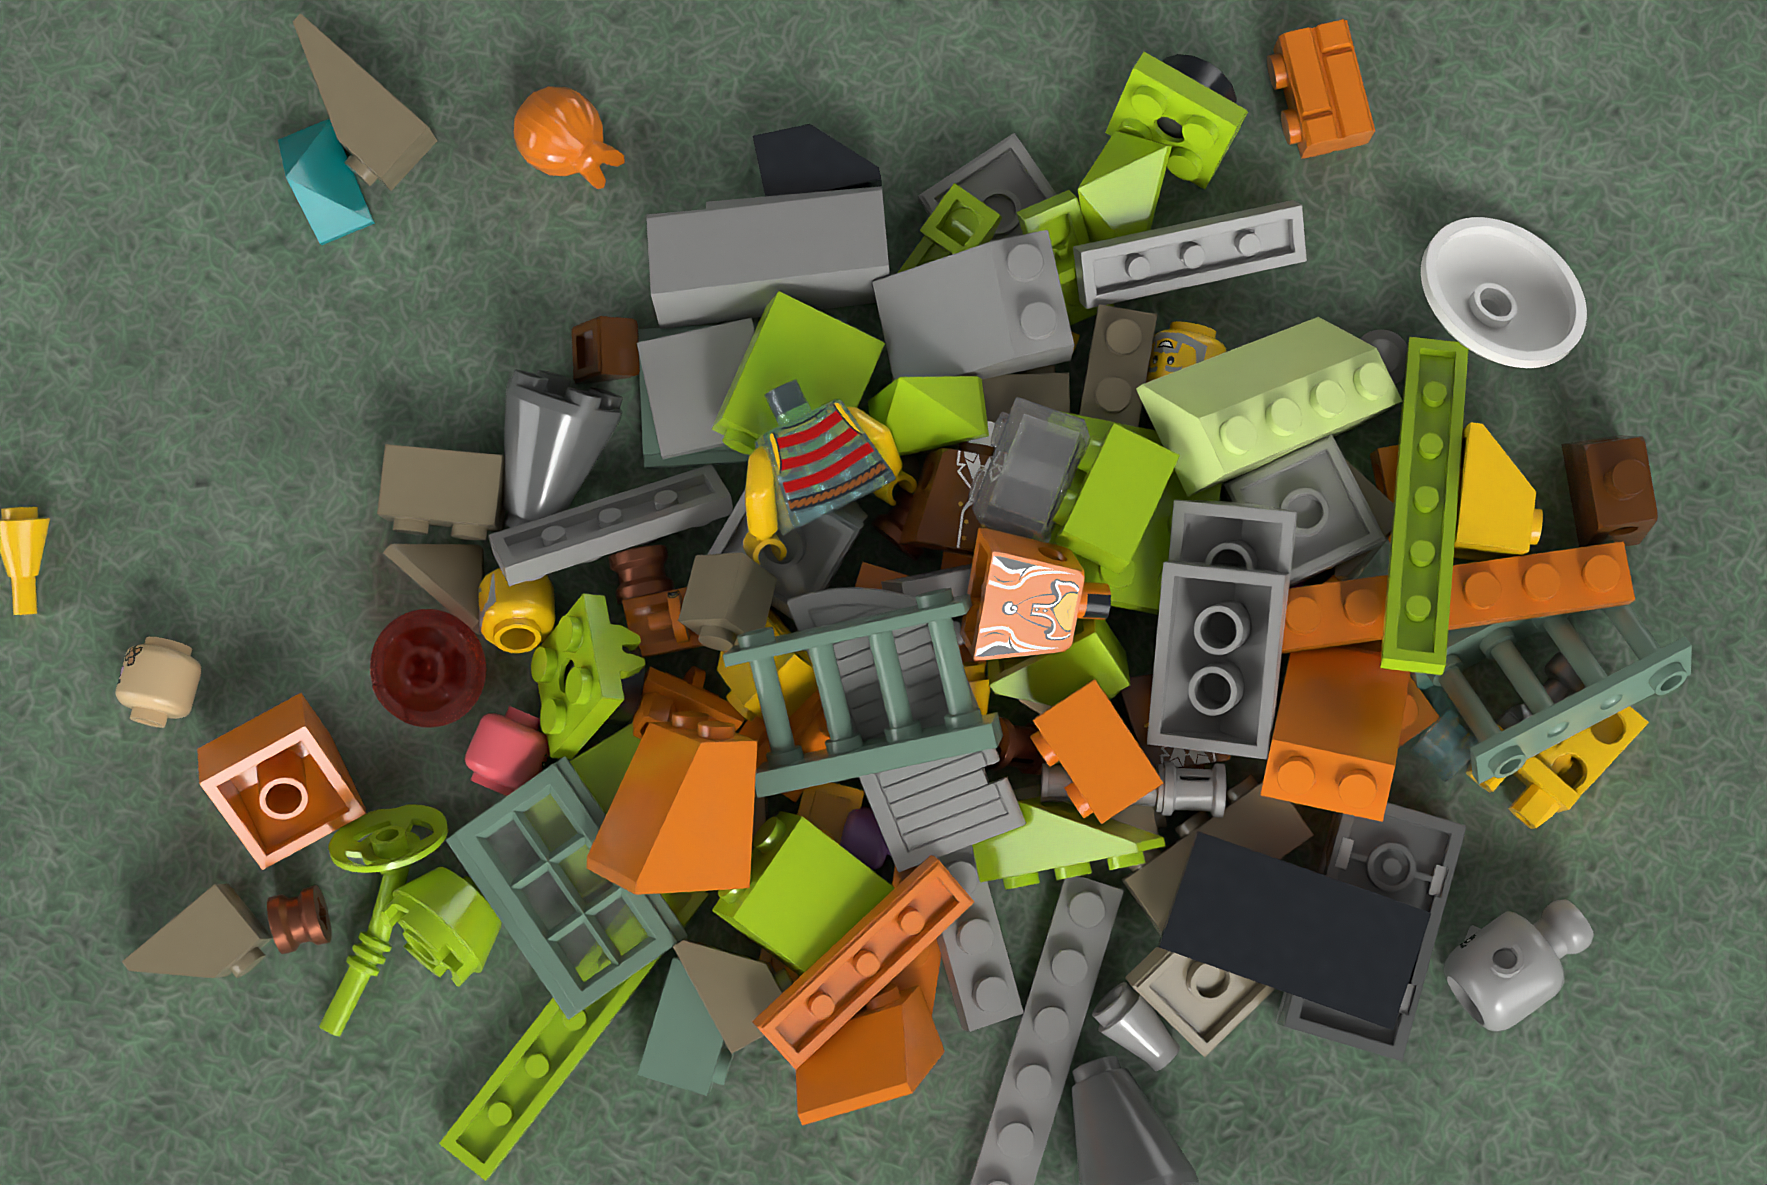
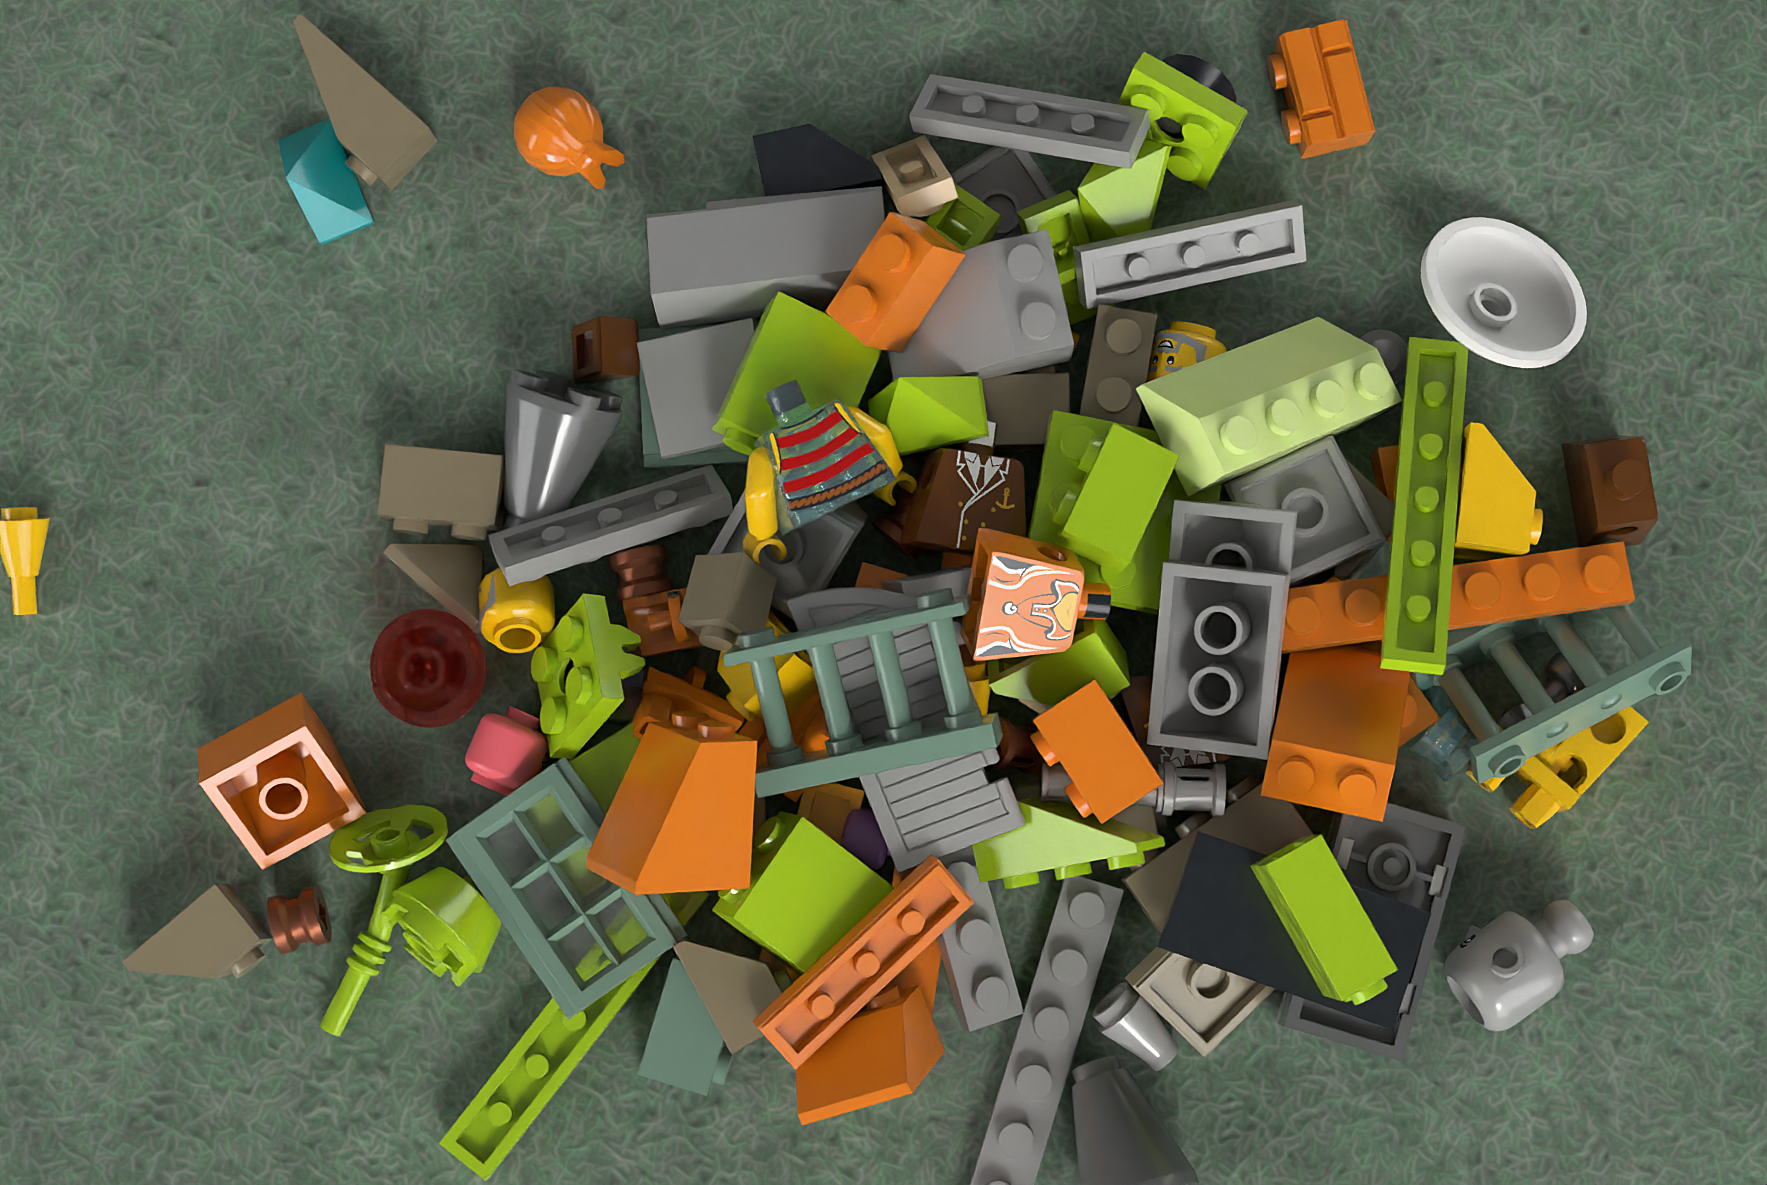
tan head [116,637,201,728] -> none
clear brick [969,397,1090,543] -> none
none -> orange brick [825,212,966,353]
none -> tan plate [871,135,959,217]
none -> light grey plate [909,74,1150,169]
none -> lime brick [1251,834,1398,1005]

